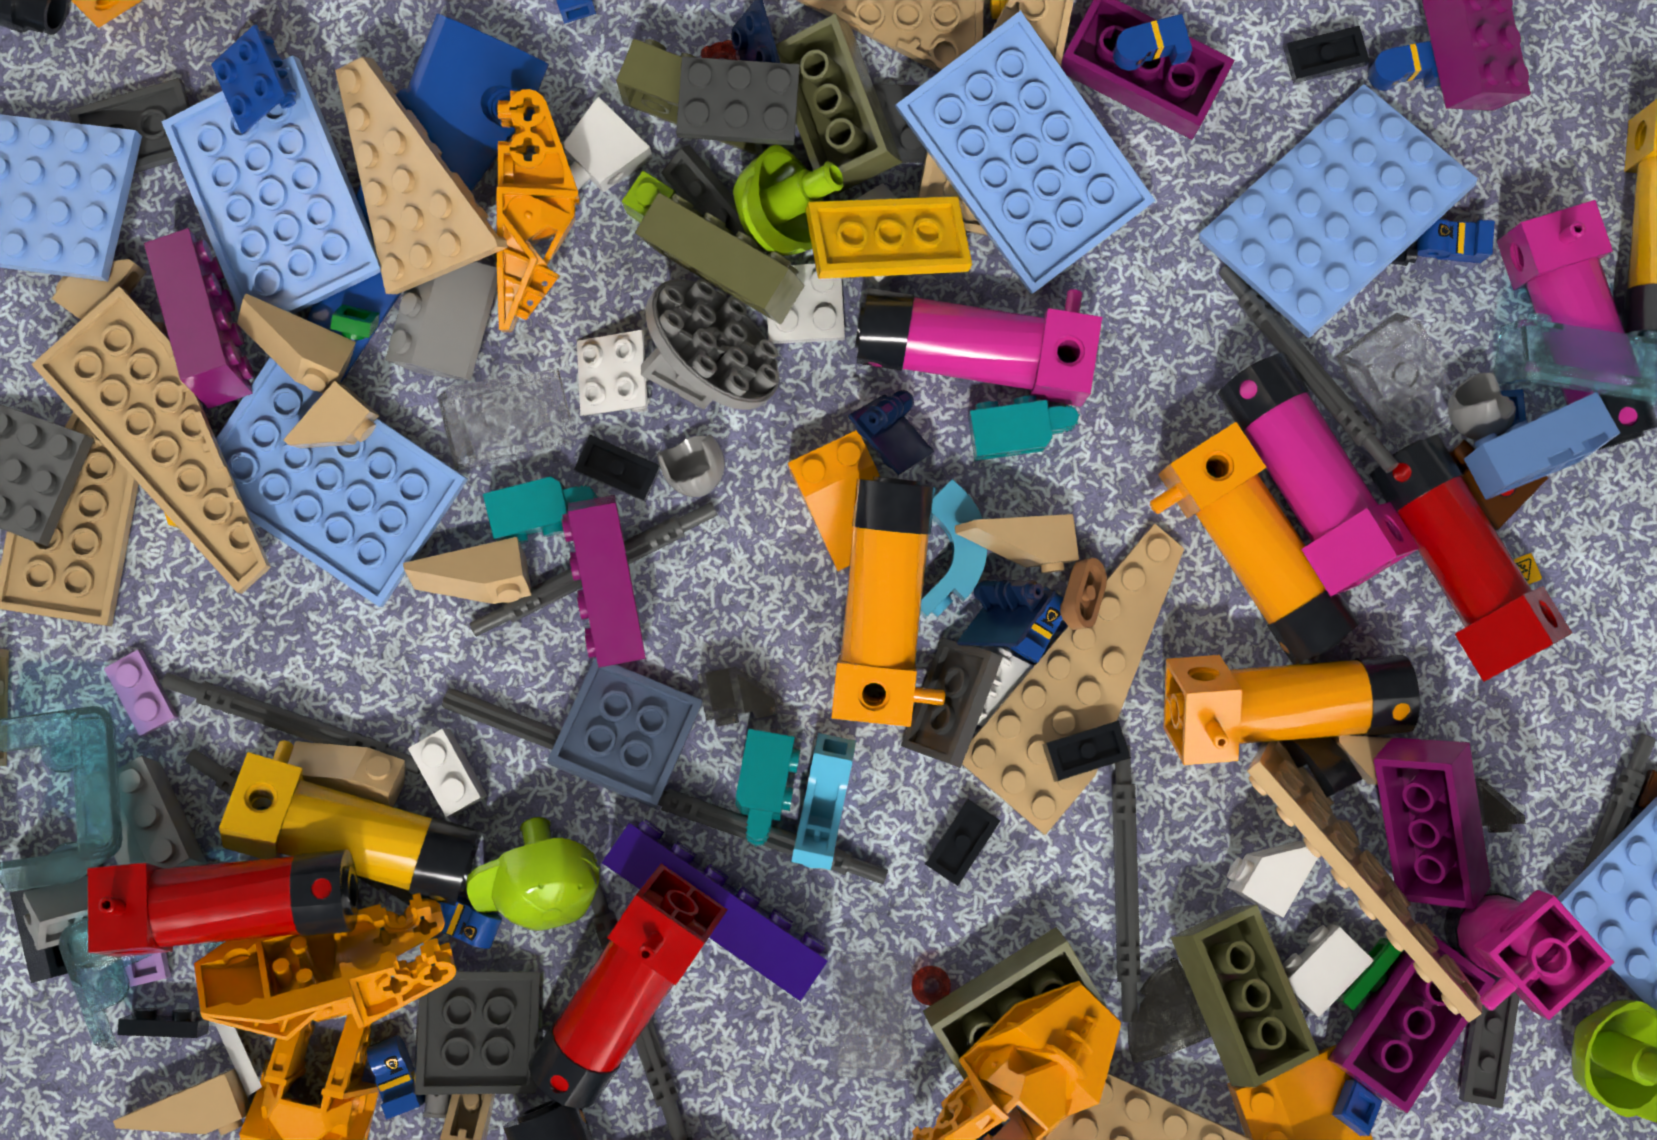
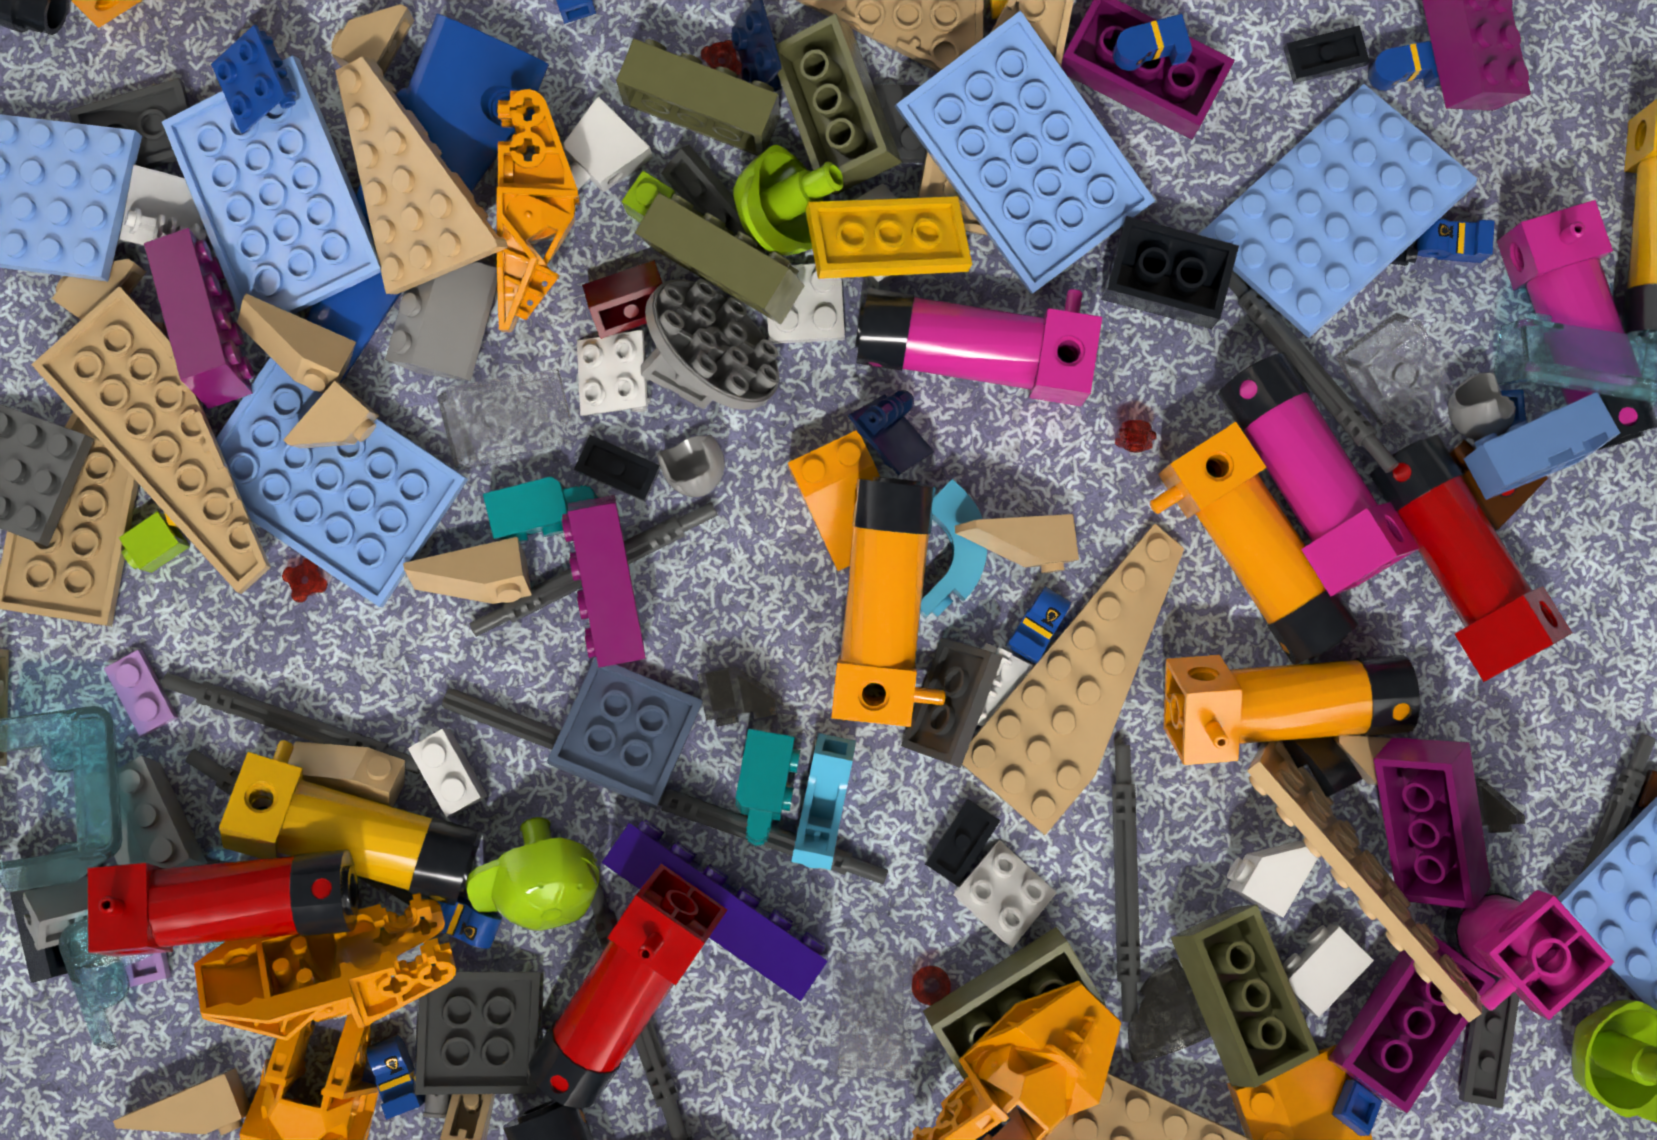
black plate [117,1008,209,1038] -> none
white sticker [193,973,262,1096] -> none
green plate [330,304,380,340] -> none
dark grey plate [676,57,800,145] -> none
dark blue hinge [956,580,1056,647] -> none
teal hinge [968,396,1080,461] -> none
black plate [1042,720,1131,782] -> none
medium nougat plate [1060,558,1107,630] -> none
green plate [1337,938,1404,1011] -> none
yellow sticker [1513,553,1542,584] -> none
none -> white hinge [119,165,206,246]
none -> lime brick [119,511,190,573]
none -> clear red plate [282,558,328,603]
none -> tan slope [331,4,414,76]
none -> dark red brick [582,260,662,339]
none -> white hinge [953,840,1057,949]
none -> black slope [1101,216,1239,329]
none -> clear red plate [1115,420,1157,453]

